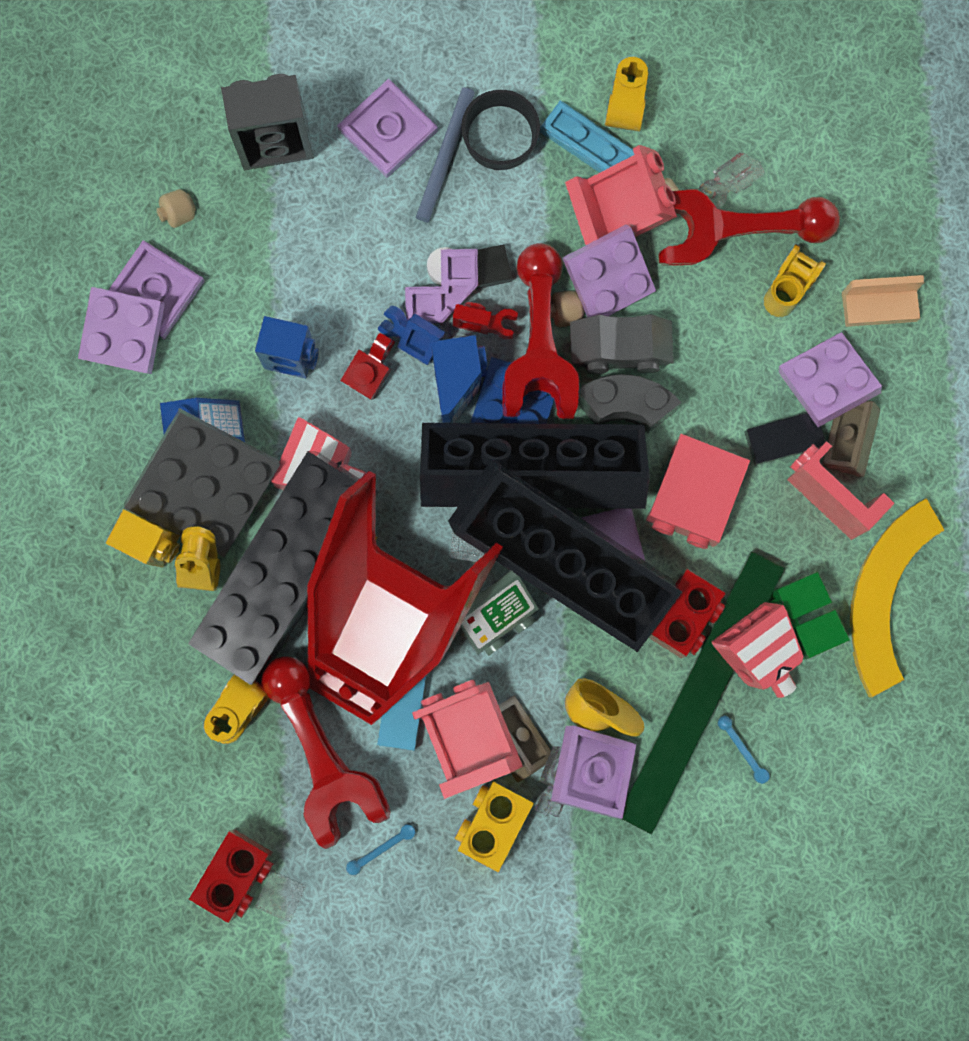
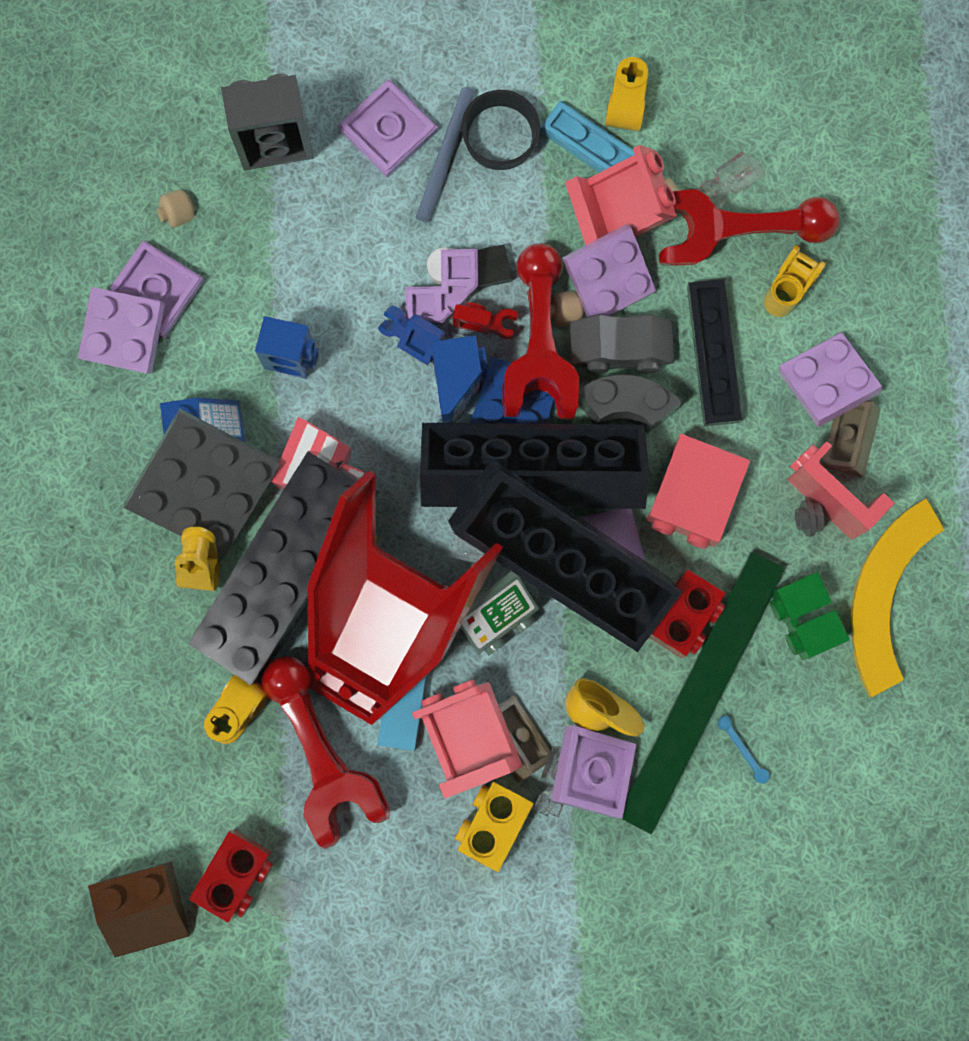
yellow brick [106,509,180,567] -> none
red plate [340,333,396,400] -> none
dark azure hinge [346,824,415,875] -> none
coral torso [711,602,804,698] -> none
black tile [744,413,826,466] -> none
light nougat panel [842,275,924,327] -> none
none -> reddish brown slope [88,861,190,958]
none -> black plate [687,279,742,427]
none -> dark grey plate [795,500,824,537]

